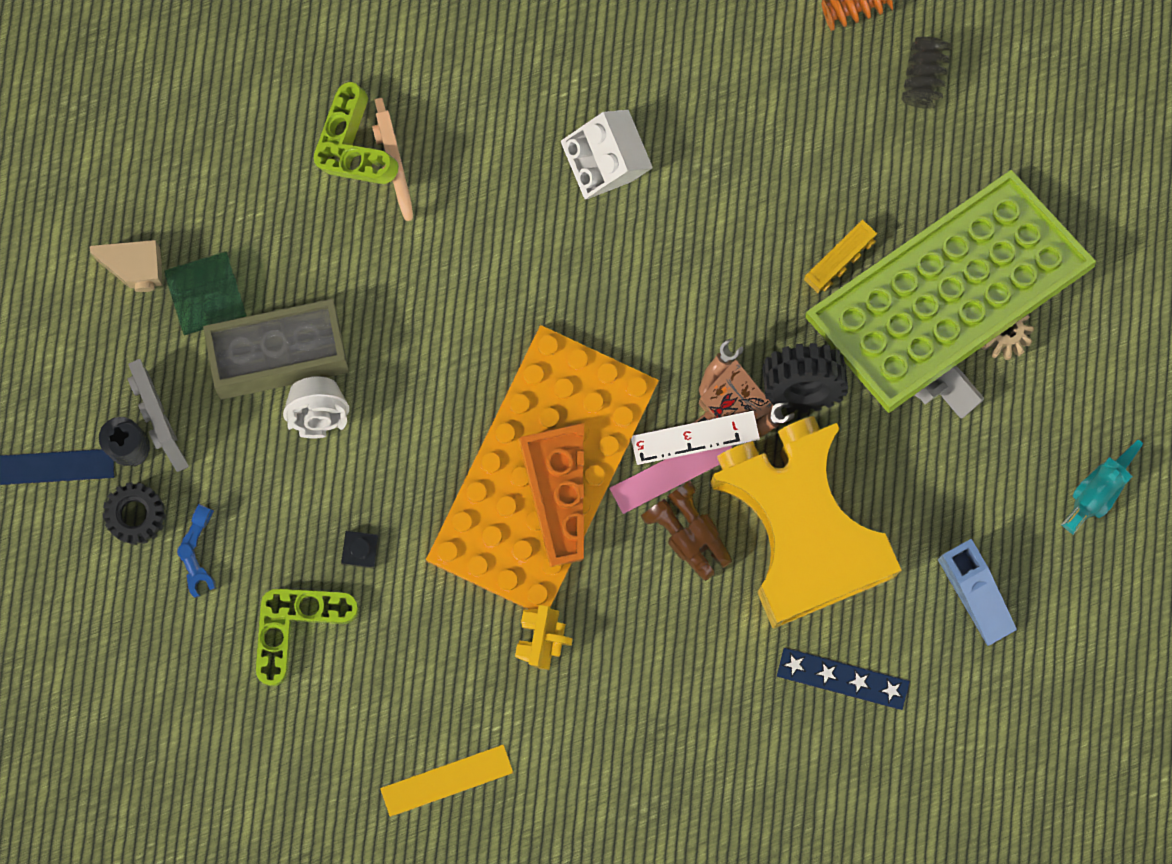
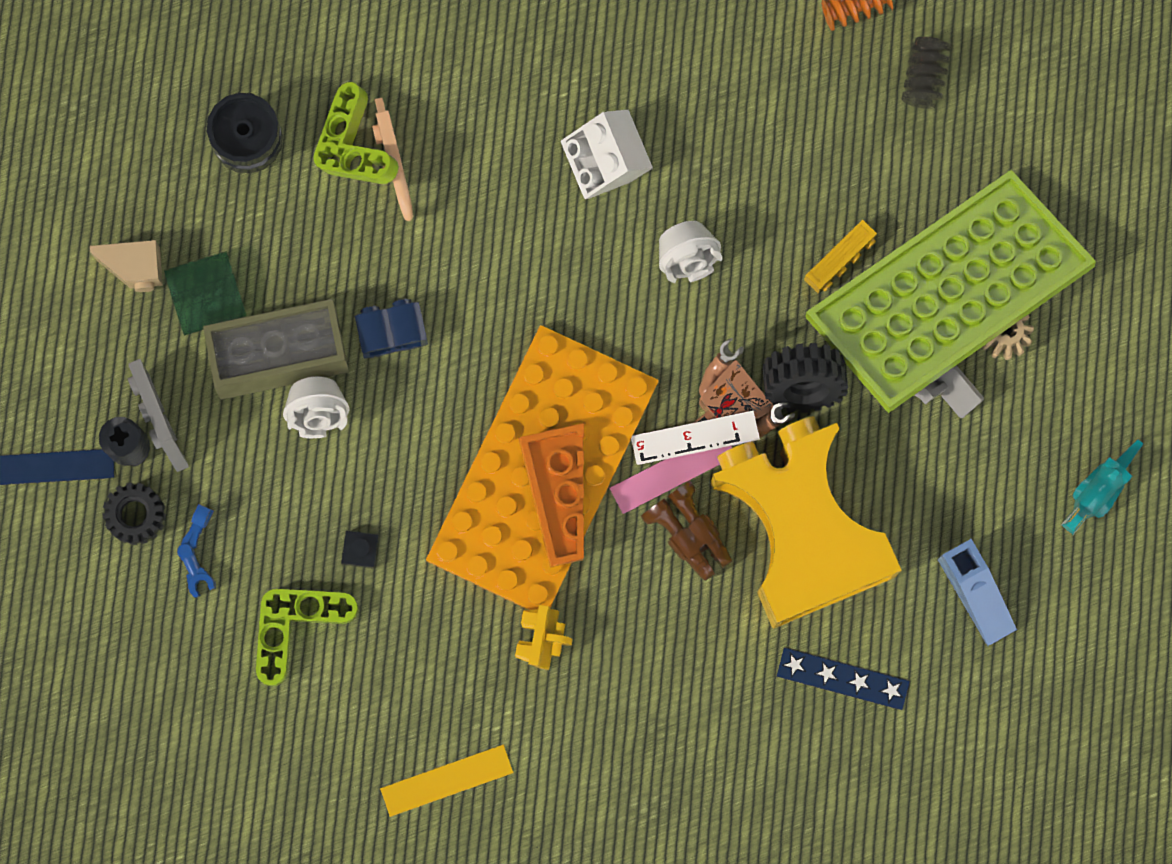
none -> black wheel [206,92,283,174]
none -> dark blue brick [354,299,428,359]
none -> white cone [659,221,722,283]

